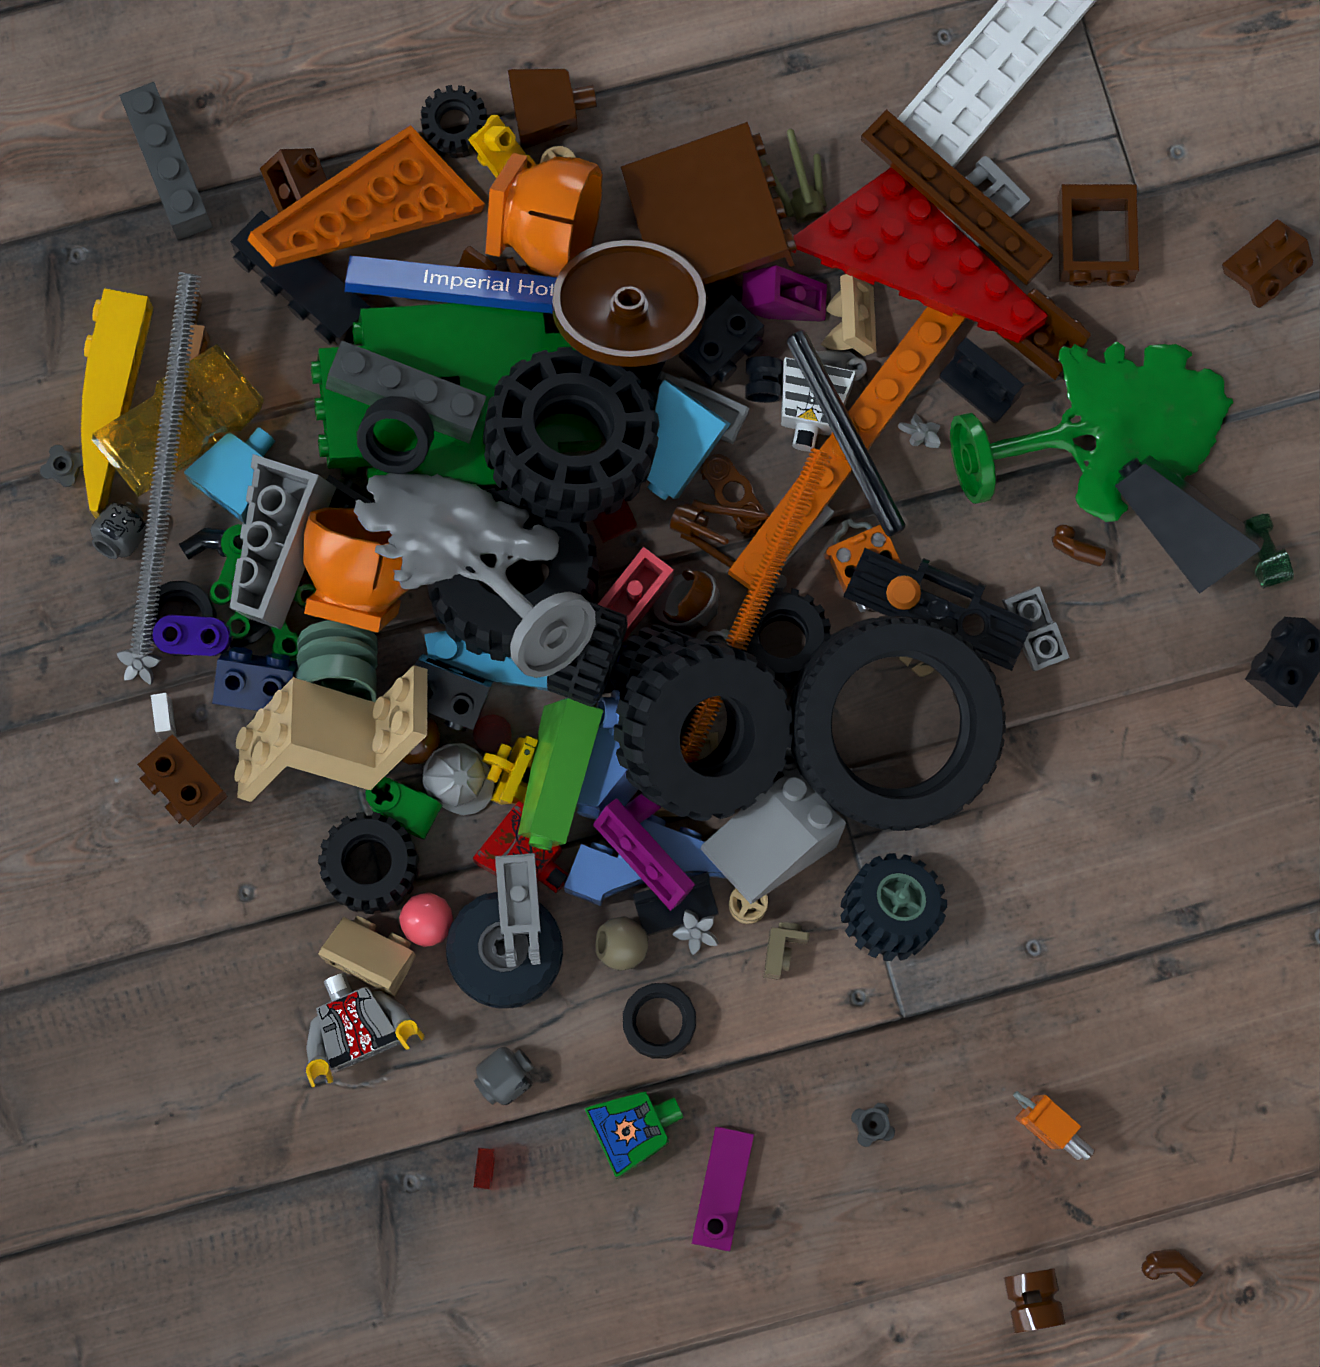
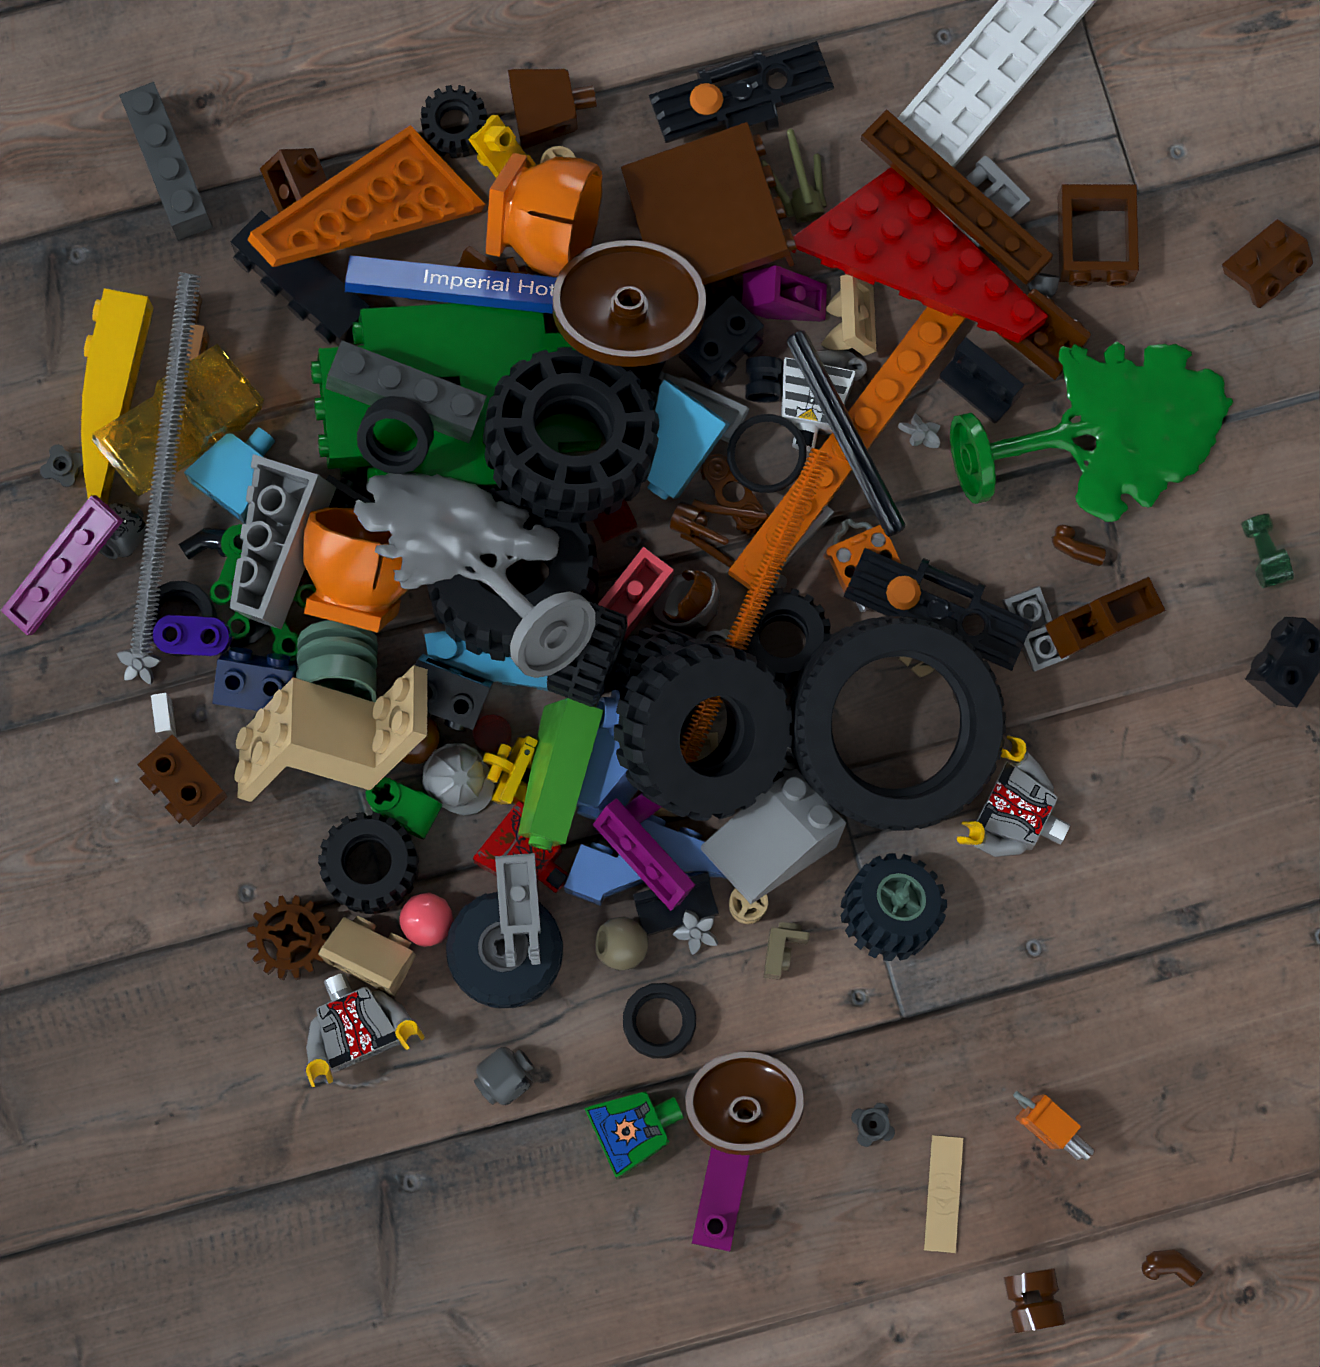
clear red tile [473,1148,496,1191] -> none
black slope [1115,455,1264,594] -> none
none -> magenta tile [0,495,124,636]
none -> reddish brown gear [247,895,332,980]
none -> black piece [649,41,834,143]
none -> reddish brown dish [685,1052,804,1155]
none -> black tyre [727,414,807,493]
none -> tan piece [924,1135,963,1253]
none -> torso [957,735,1071,857]
none -> dark grey hinge [1028,273,1060,298]
none -> reddish brown slope [1045,577,1166,659]

